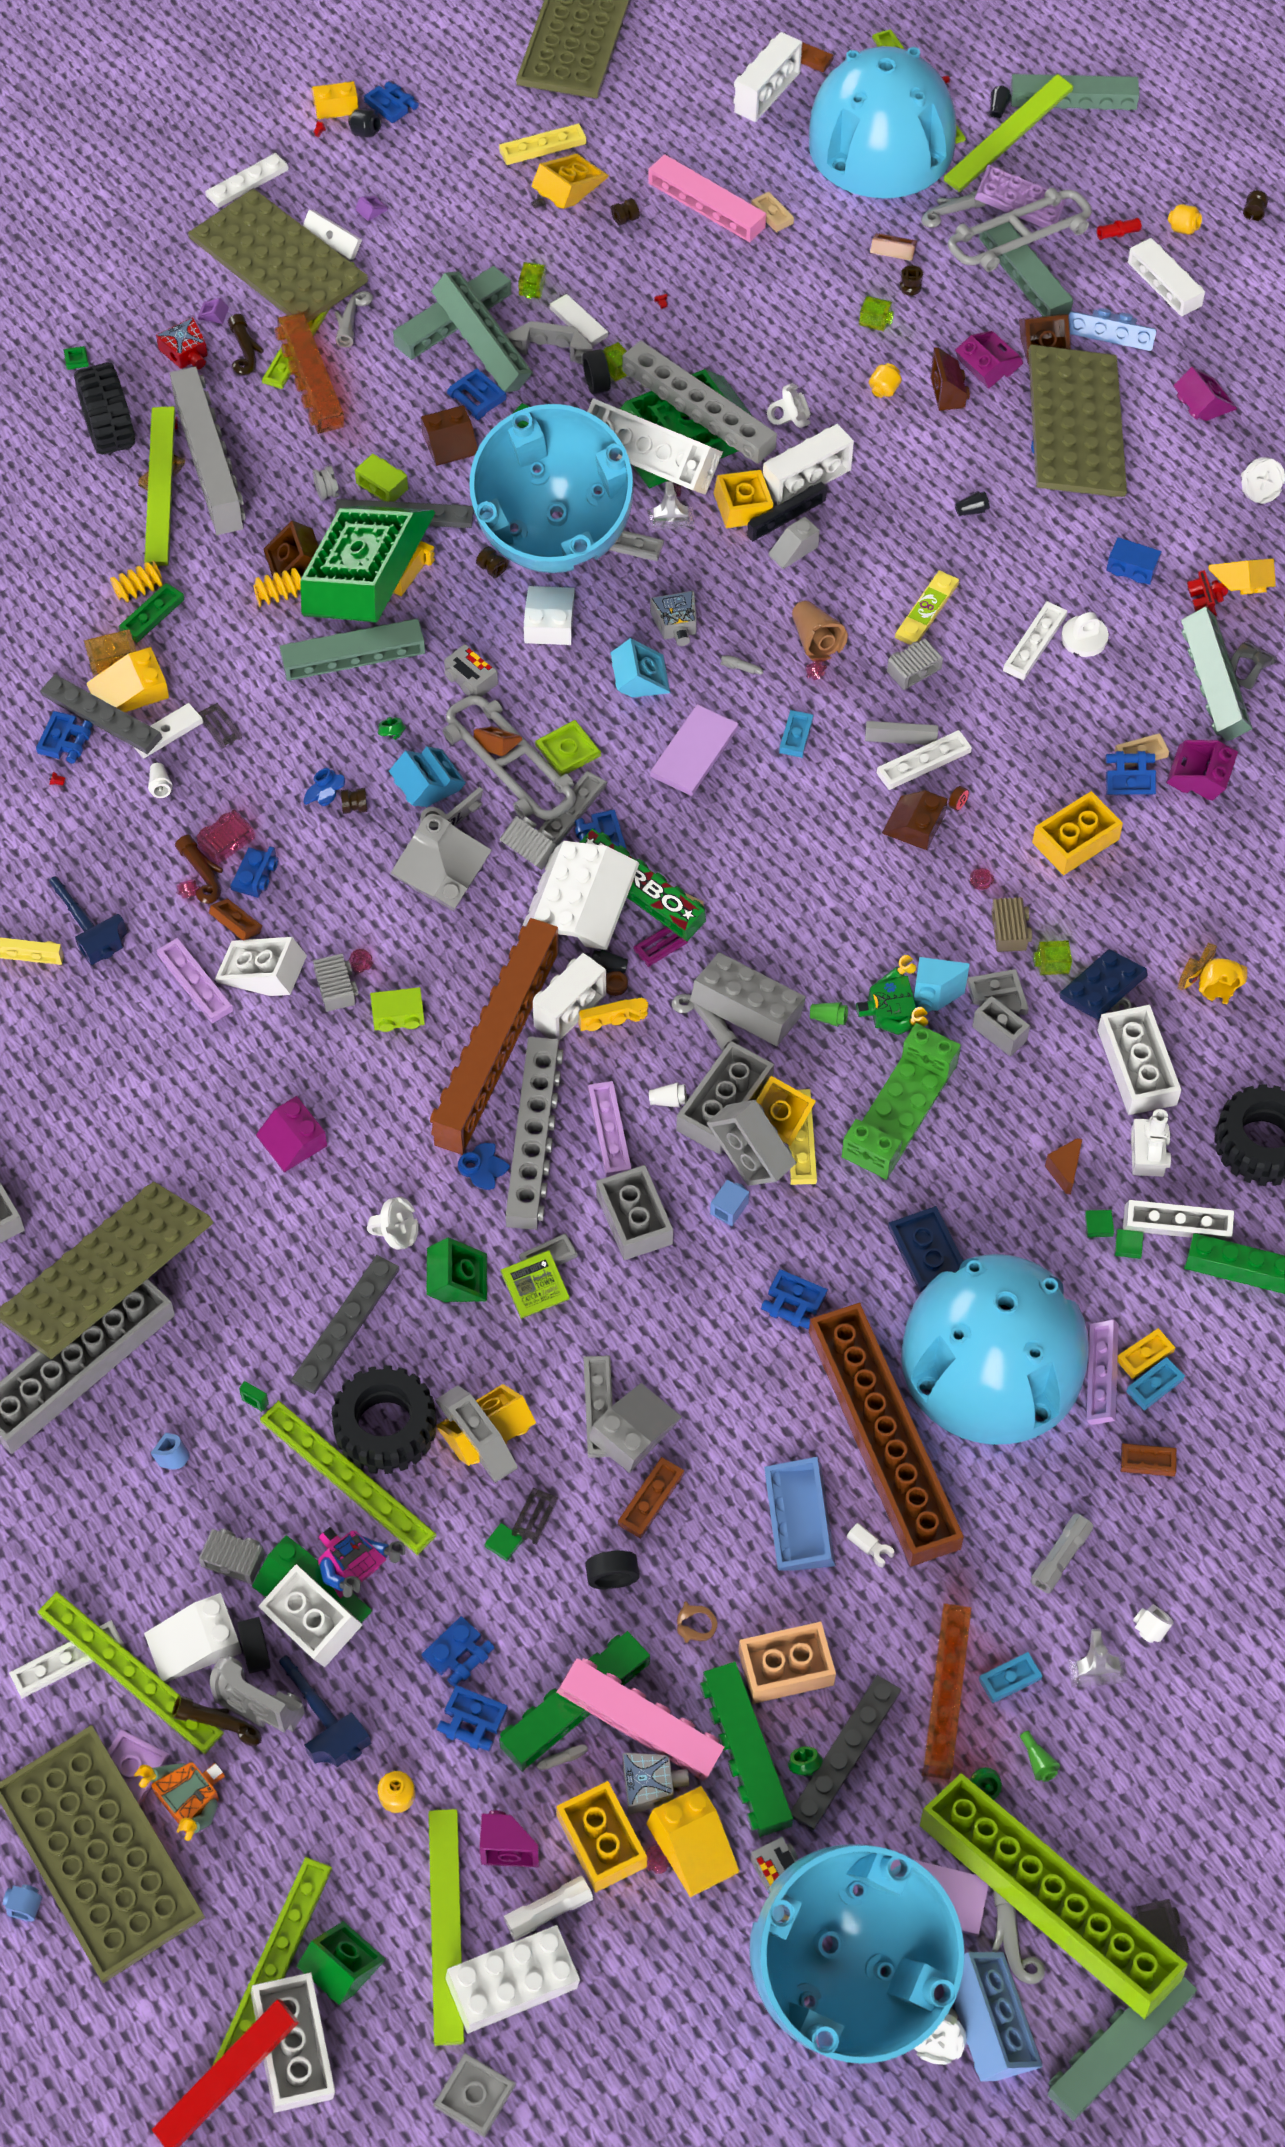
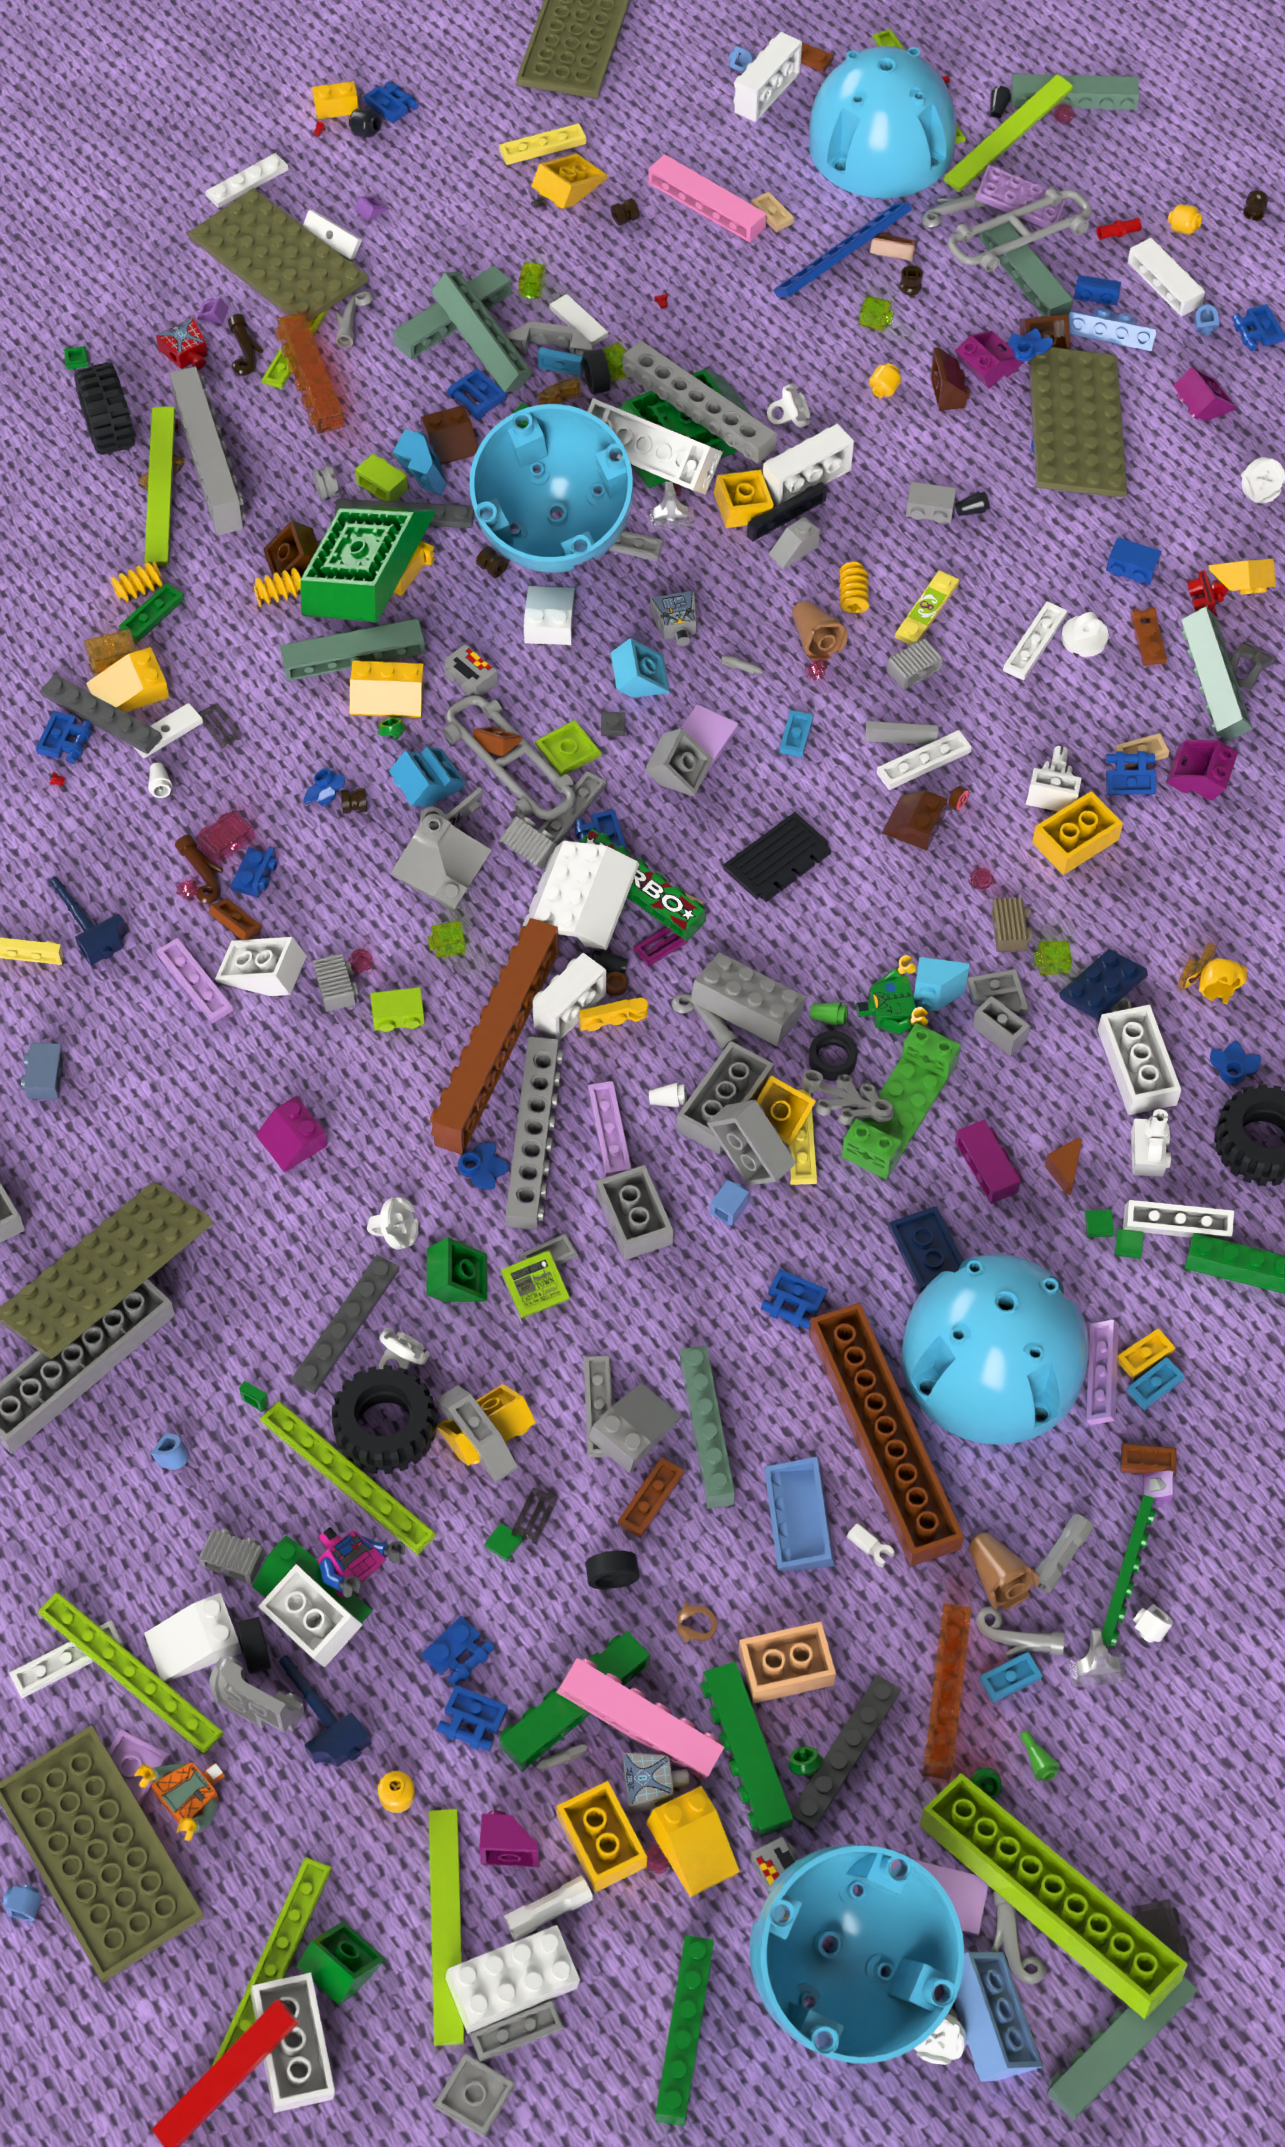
dark brown plant [172,1695,262,1746] -> none
none -> sand blue brick [21,1043,64,1100]
none -> slope [350,661,425,718]
none -> white tile [379,1328,430,1369]
none -> dark azure piece [393,429,447,496]
none -> clear neon green brick [427,921,466,959]
none -> light grey tile [469,2000,564,2062]
none -> clear yellow slope [537,377,580,405]
none -> dark azure plate [538,347,583,377]
none -> dark grey plate [601,712,625,736]
none -> light grey slope [645,728,713,796]
none -> green brick [655,1935,714,2127]
none -> sand green brick [680,1345,735,1509]
none -> black hinge [723,812,831,902]
none -> medium blue plate [729,46,756,71]
none -> blue tile [774,203,912,297]
none -> light grey plant [801,1070,894,1125]
none -> black tyre [809,1031,857,1081]
none -> yellow piece [839,562,869,613]
none -> light grey brick [906,482,956,523]
none -> magenta brick [955,1120,1022,1204]
none -> medium nougat cone [968,1533,1039,1610]
none -> light grey plant [977,1607,1065,1657]
none -> blue plate [1008,328,1053,361]
none -> white brick [1026,746,1082,812]
none -> clear pink plate [1053,104,1074,125]
none -> blue bracket [1074,275,1121,306]
none -> green plate [1101,1495,1157,1649]
none -> dark orange plate [1130,607,1167,666]
none -> medium lavender slope [1143,1471,1173,1503]
none -> medium blue plate [1194,304,1219,335]
none -> blue plate [1210,1041,1261,1085]
none -> blue plate [1232,304,1285,351]

